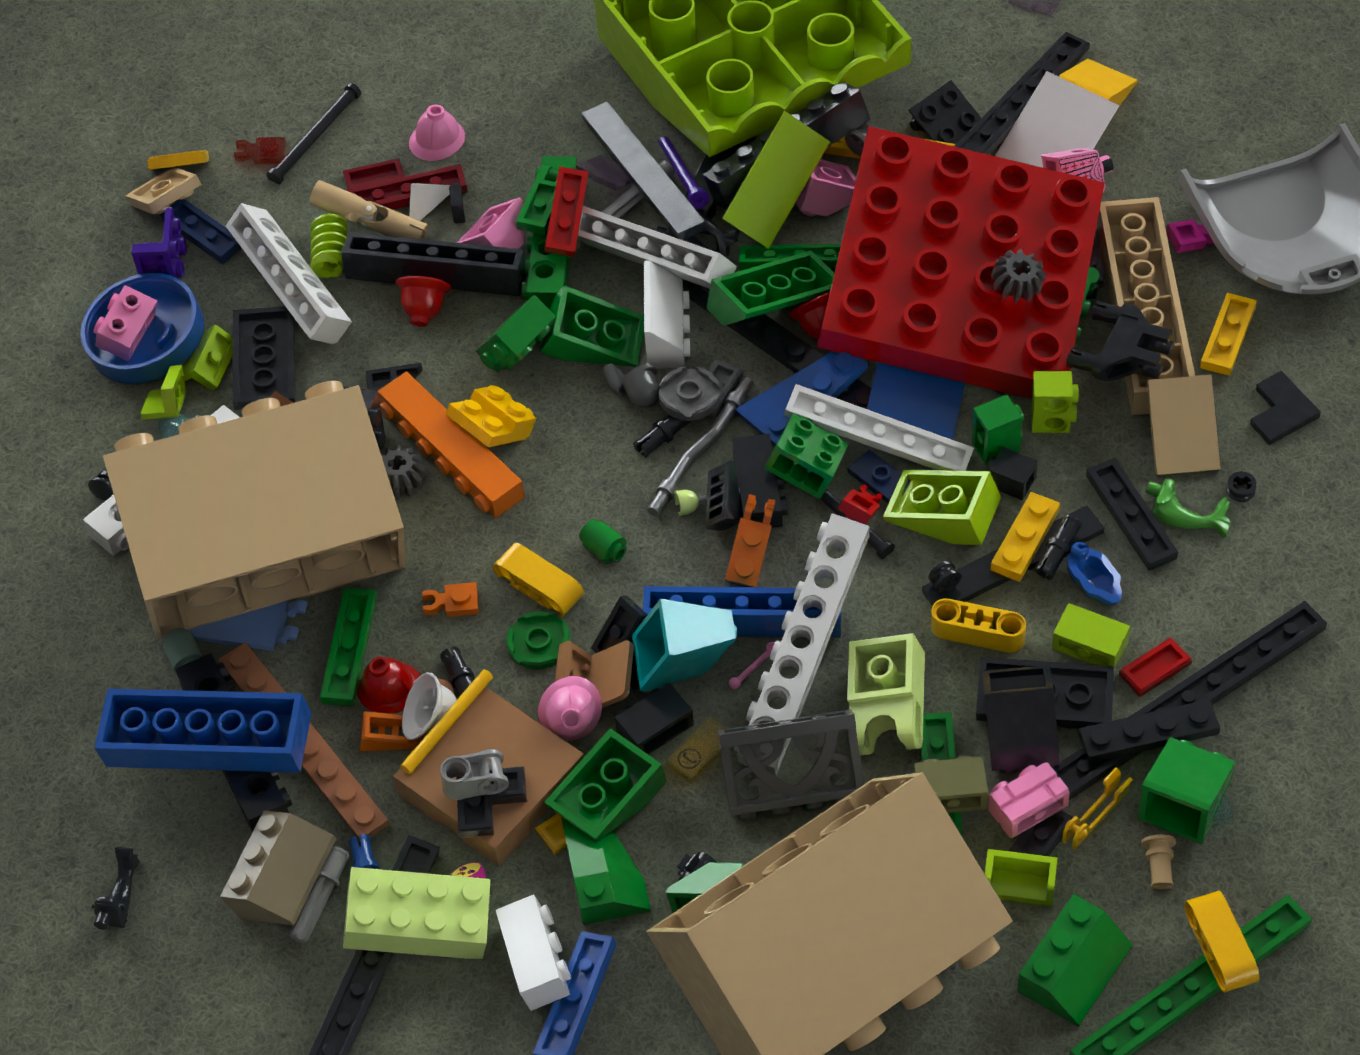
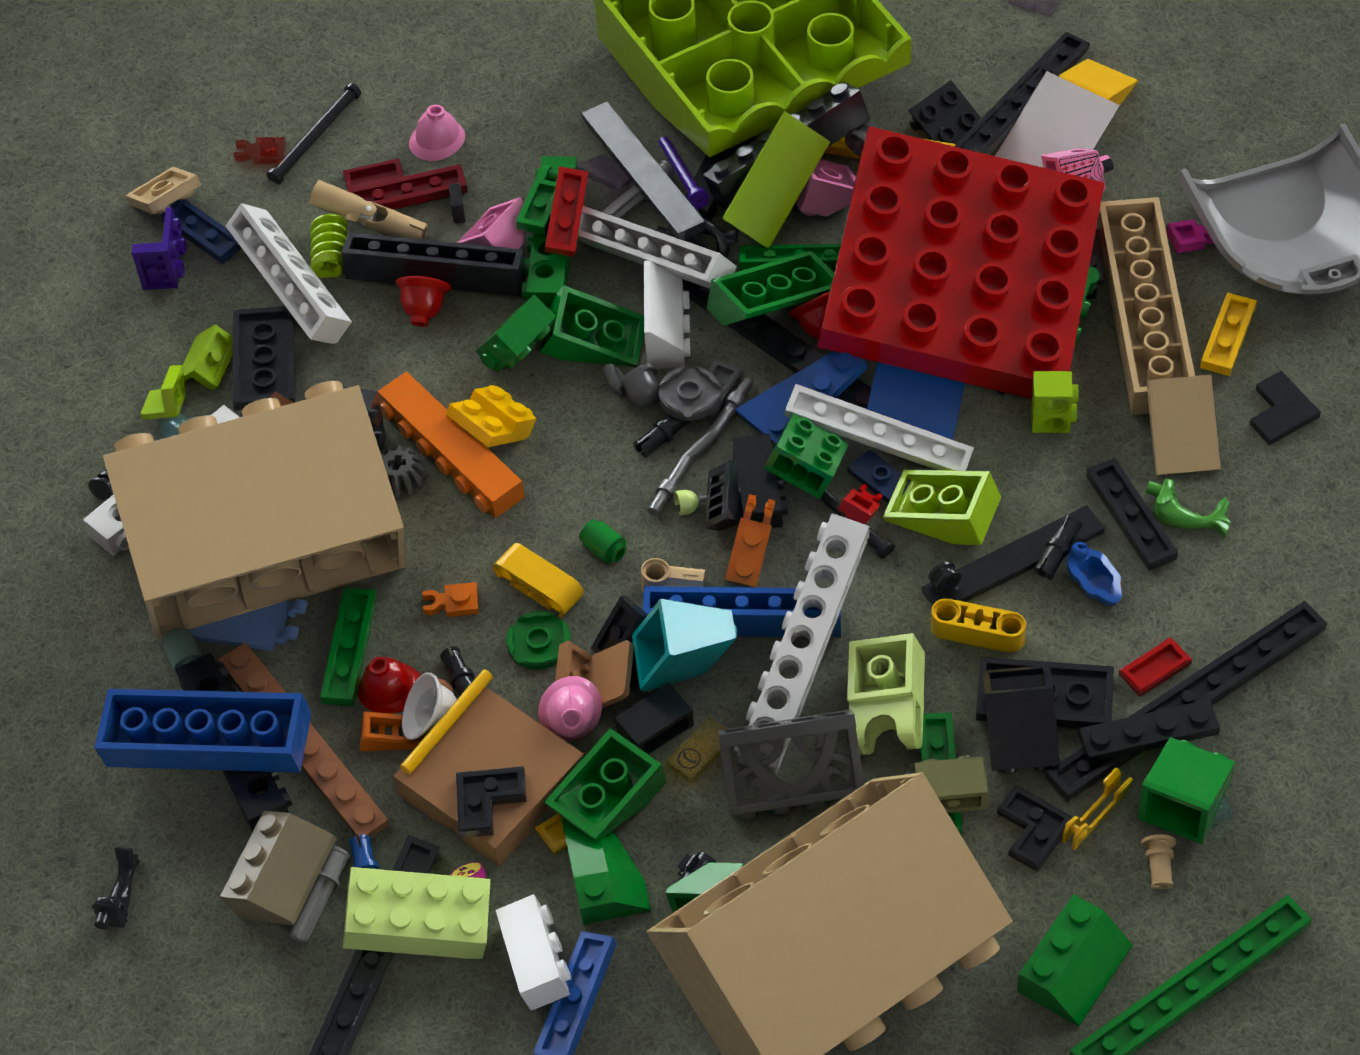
blue brick [81,273,204,384] -> none
bright pink brick [93,285,157,362] -> none
yellow tile [147,150,209,170] -> none
black tile [365,363,423,391] -> none
white sticker [409,183,450,221] -> none
light grey piece [440,749,509,800] -> none
bright pink hinge [728,642,775,690] -> none
green brick [972,395,1024,467] -> none
lime panel [985,849,1058,906] -> none
black brick [986,447,1038,500] -> none
bright pink brick [988,762,1070,838] -> none
yellow plate [990,492,1060,582] -> none
dark grey gear [991,248,1046,304] -> none
lime panel [1052,603,1130,670] -> none
black connector [1067,300,1175,381] -> none
yellow beam [1184,890,1260,993] -> none
black bush [1226,471,1257,502] -> none
none -> tan piece [641,558,705,594]

